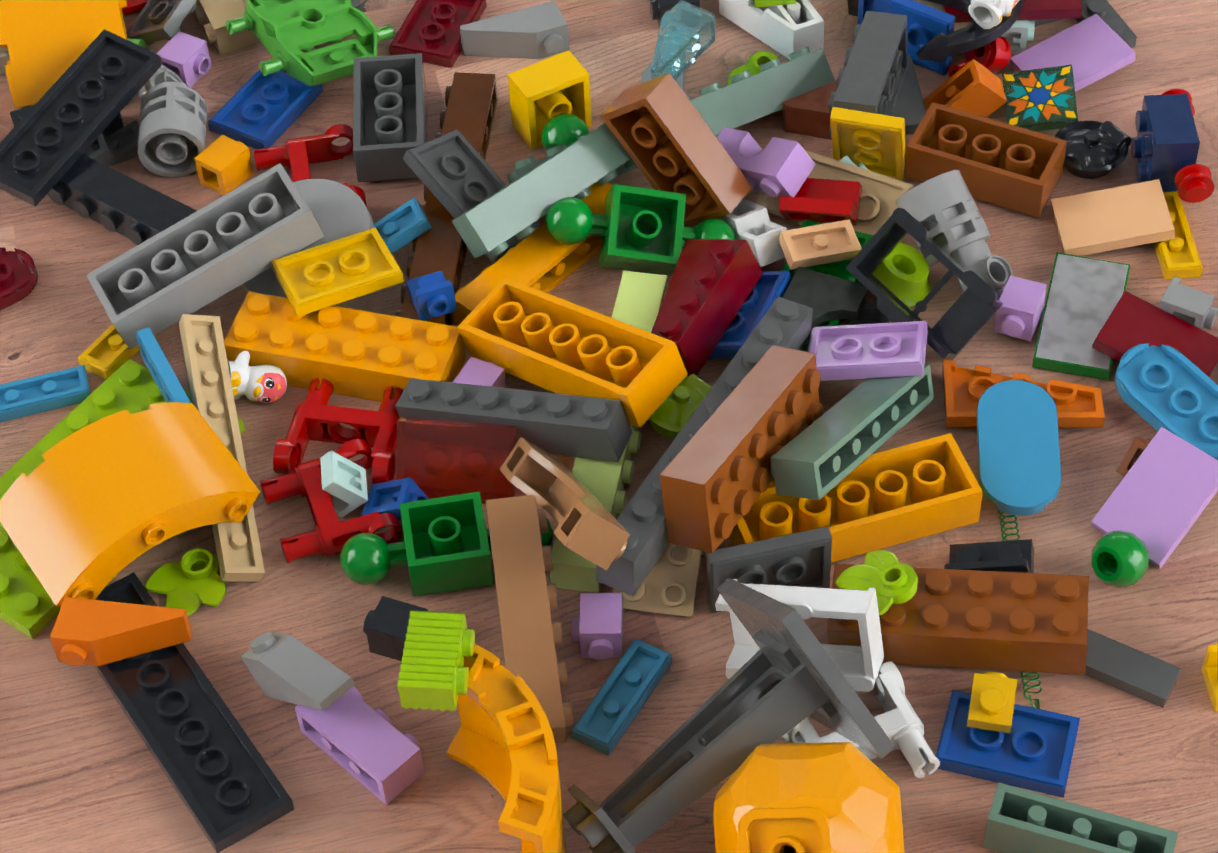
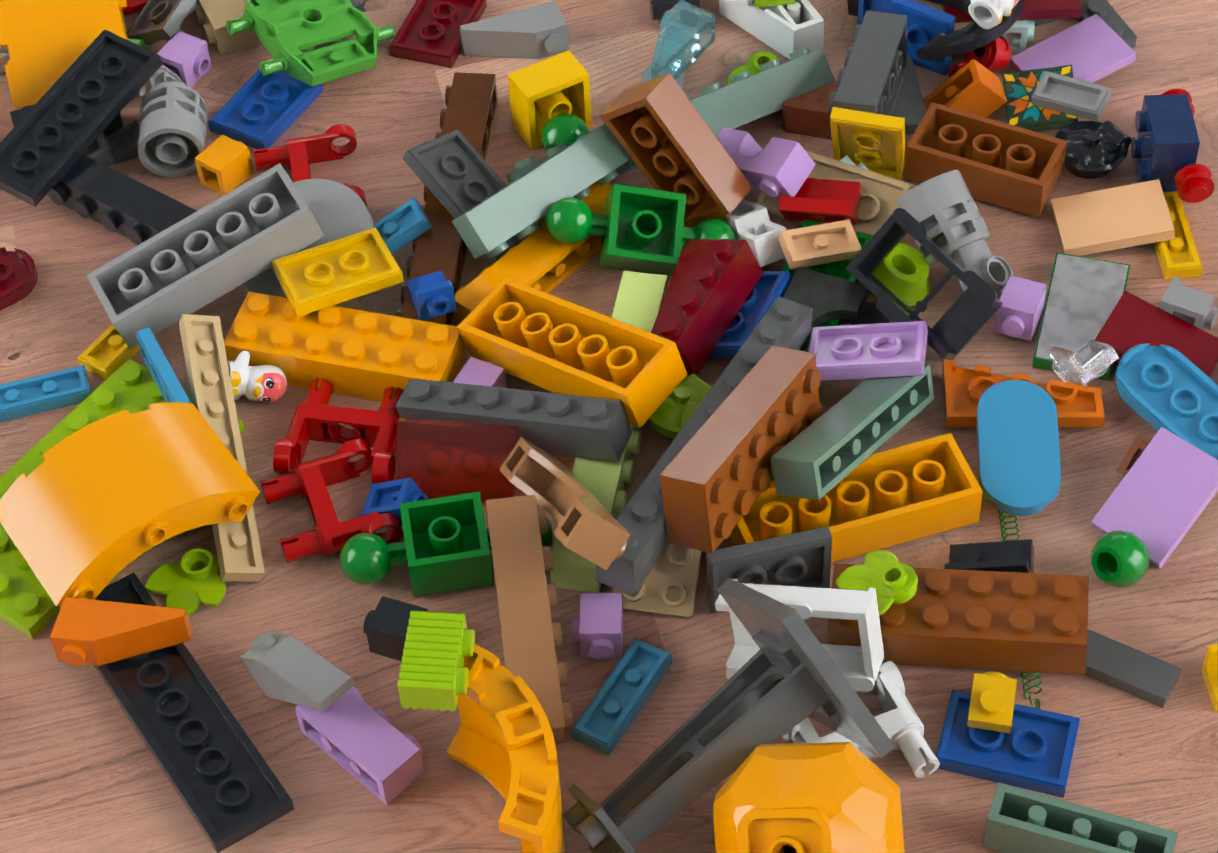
light aqua bracket [320,450,368,518] -> none
dark grey brick [353,53,427,182] -> none
none -> light grey tile [1031,71,1112,122]
none -> clear bracket [1047,340,1119,386]

